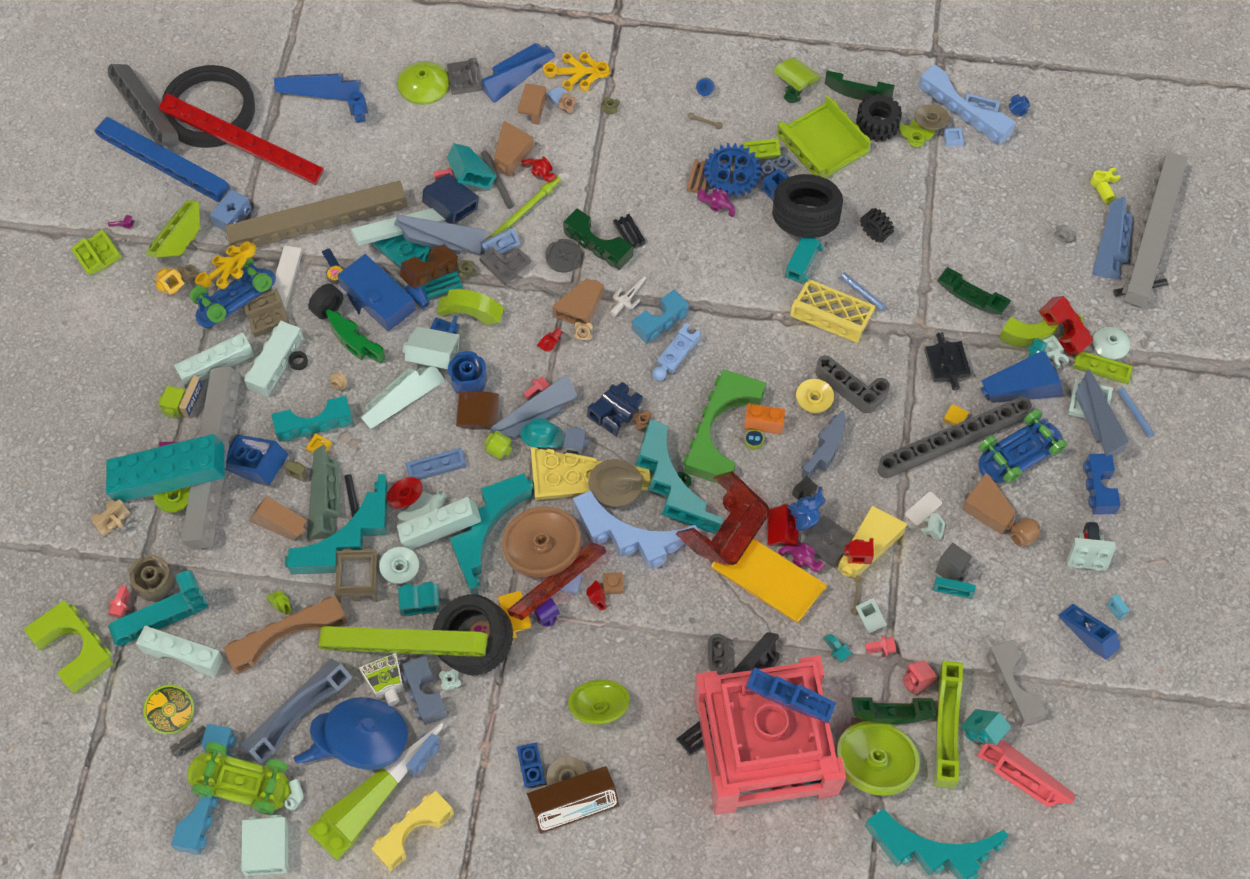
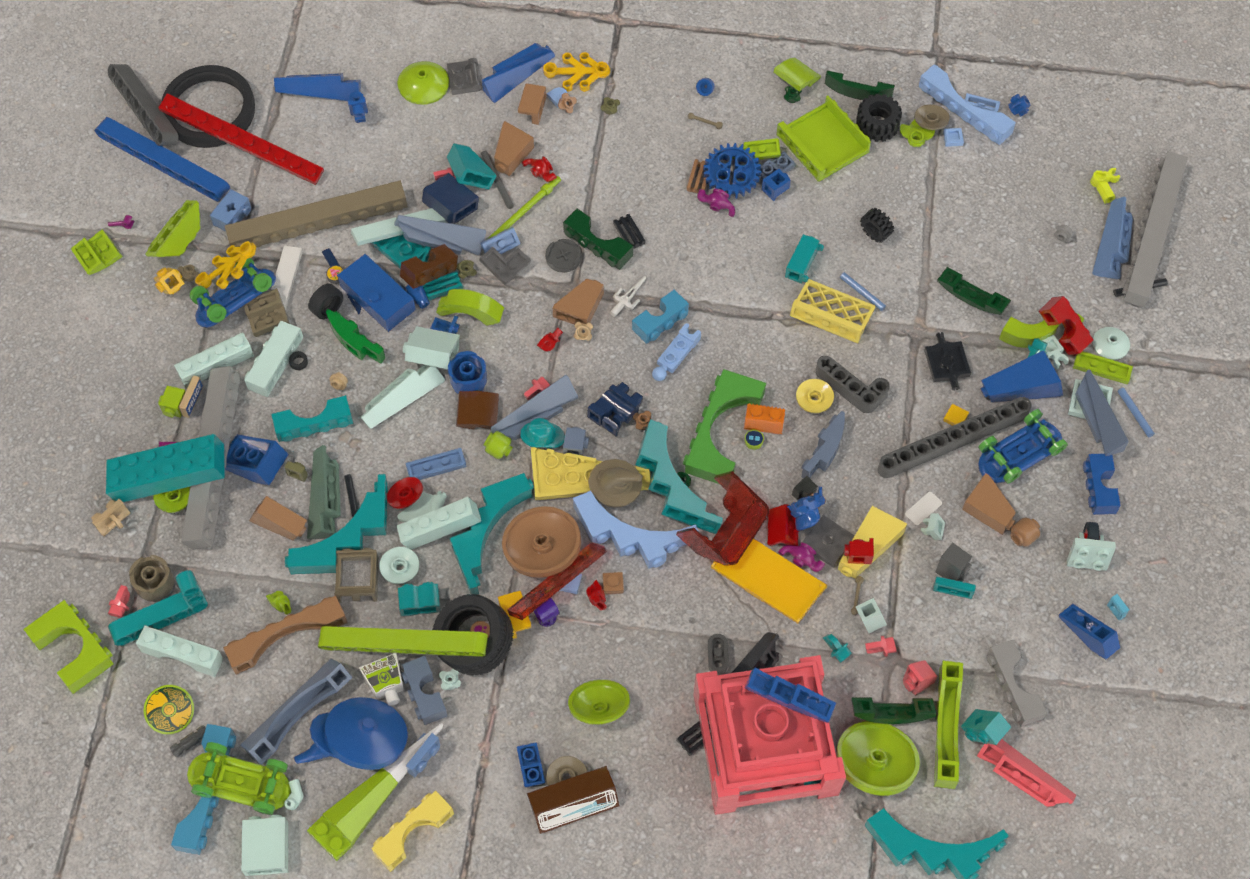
yellow tile [305,433,332,454] -> none
black tyre [772,174,843,238] -> none

